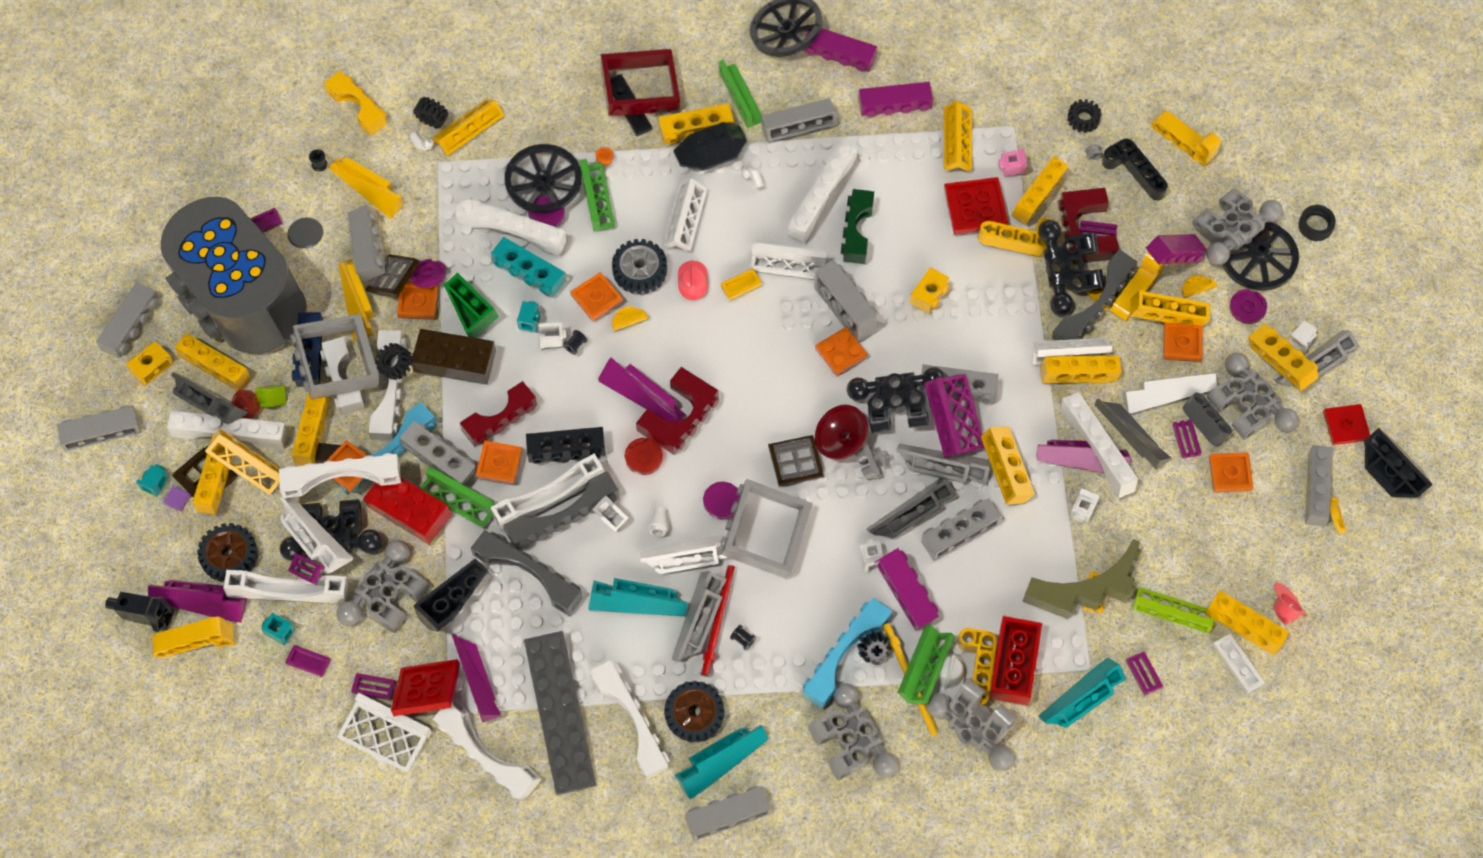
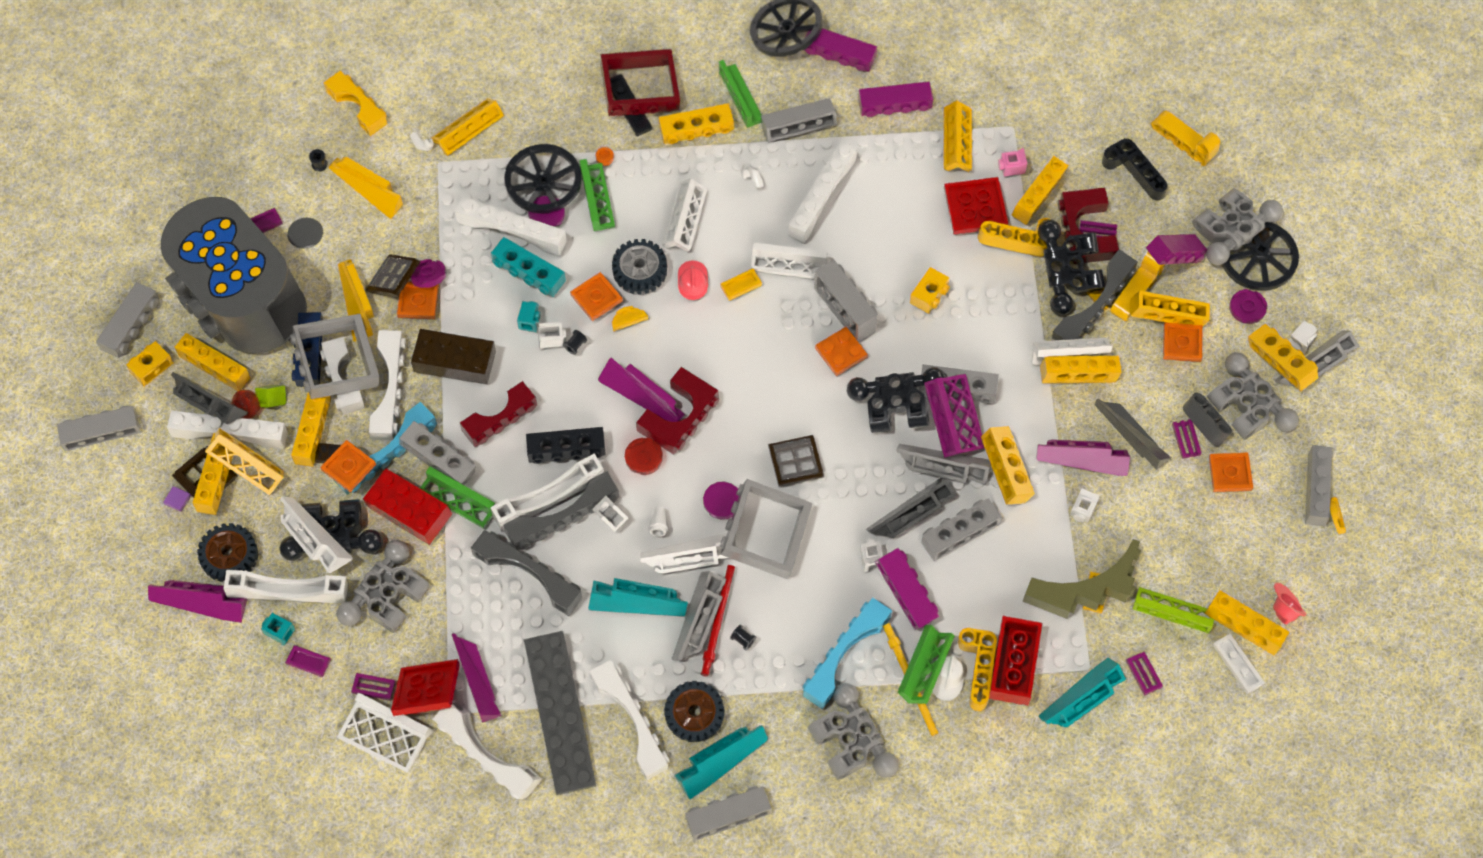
black piece [105,591,174,632] -> none
teal brick [136,464,169,497] -> none
yellow beam [152,617,235,658] -> none
white arch [279,453,401,498] -> none
magenta tile [288,553,325,585] -> none
light grey brick [347,205,385,281] -> none
black tyre [375,343,413,380] -> none
black tyre [413,97,449,129] -> none
black wedge [413,558,488,631] -> none
green wedge [444,272,499,338] -> none
orange plate [476,440,523,485] -> none
black wedge [673,122,747,171] -> none
dark red dish [815,405,868,460] -> none
dark green arch [840,189,875,264] -> none
light grey hips [854,442,889,480] -> none
black gear [857,629,892,665] -> none
light grey connector [926,678,1018,771] -> none
white arch [1060,392,1138,498] -> none
black tyre [1067,99,1101,133] -> none
light grey bush [1085,144,1103,160] -> none
white wedge [1122,373,1217,414] -> none
yellow tile [1181,274,1217,299] -> none
black tyre [1298,205,1336,241] -> none
red plate [1323,404,1370,446] -> none
black wedge [1364,428,1433,498] -> none

